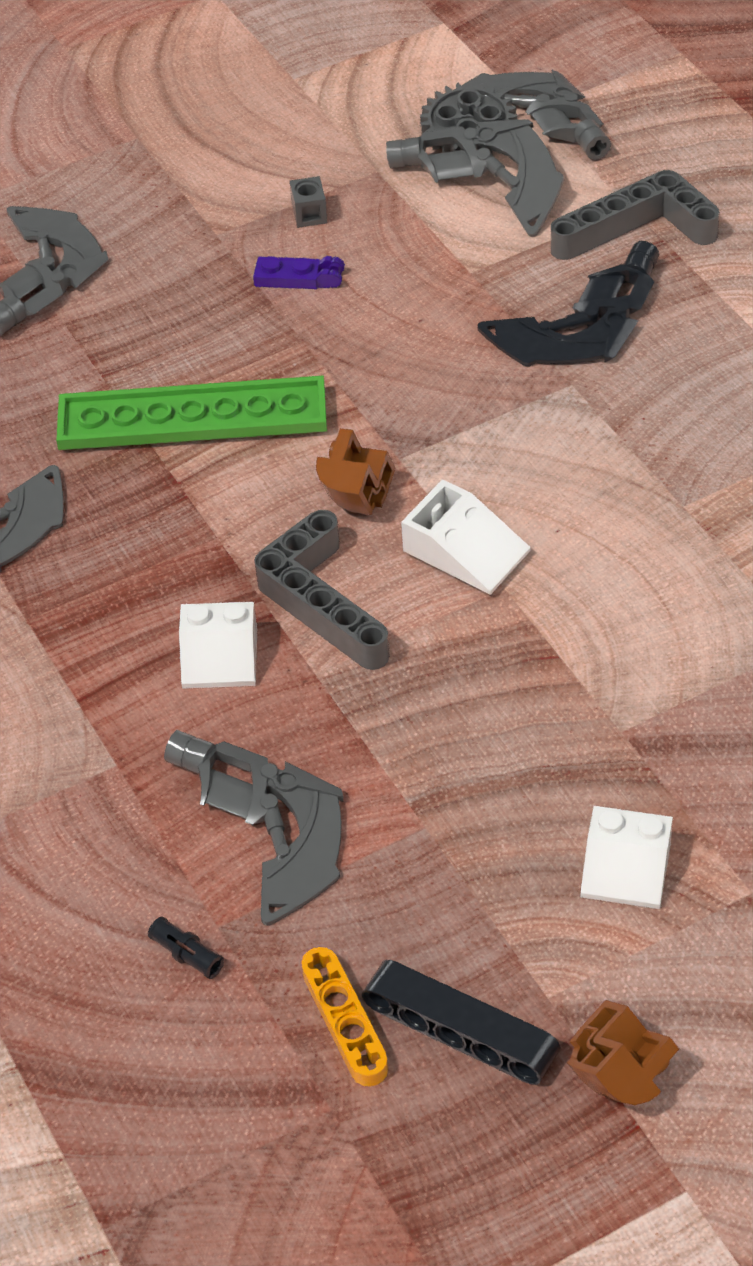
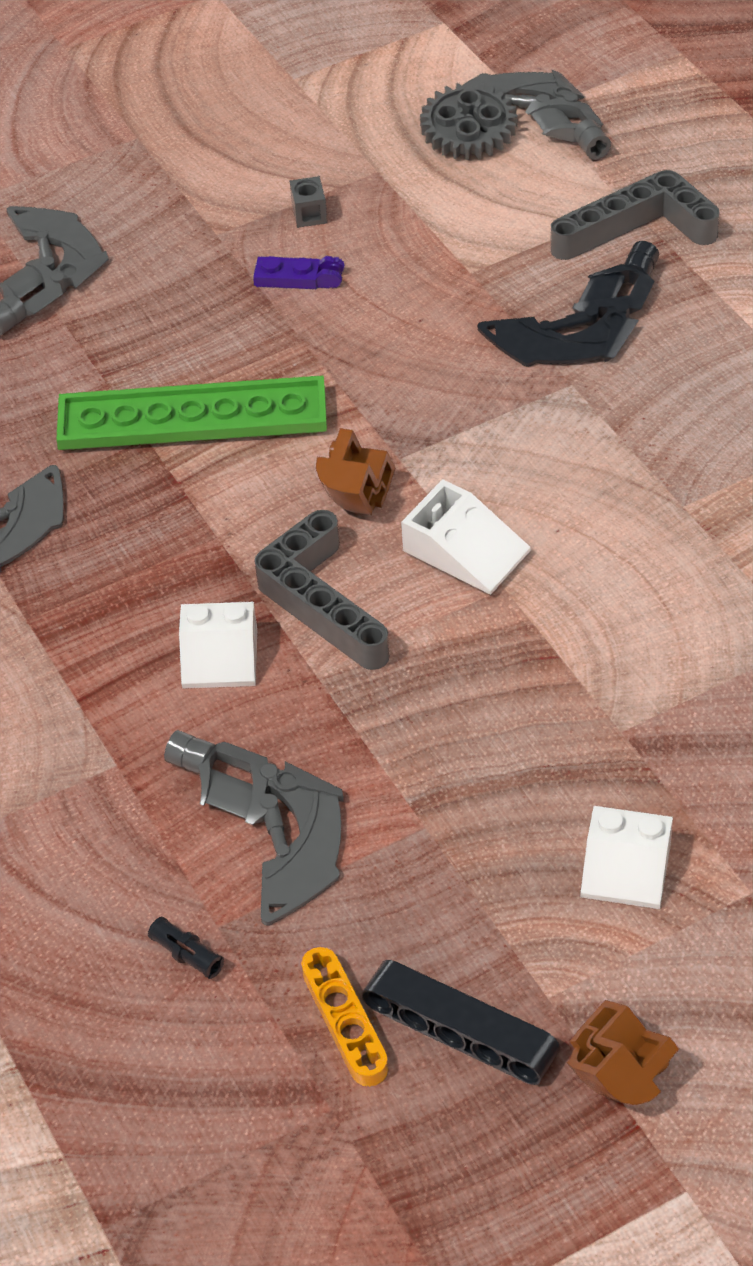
dark grey piece [386,119,564,237] -> none

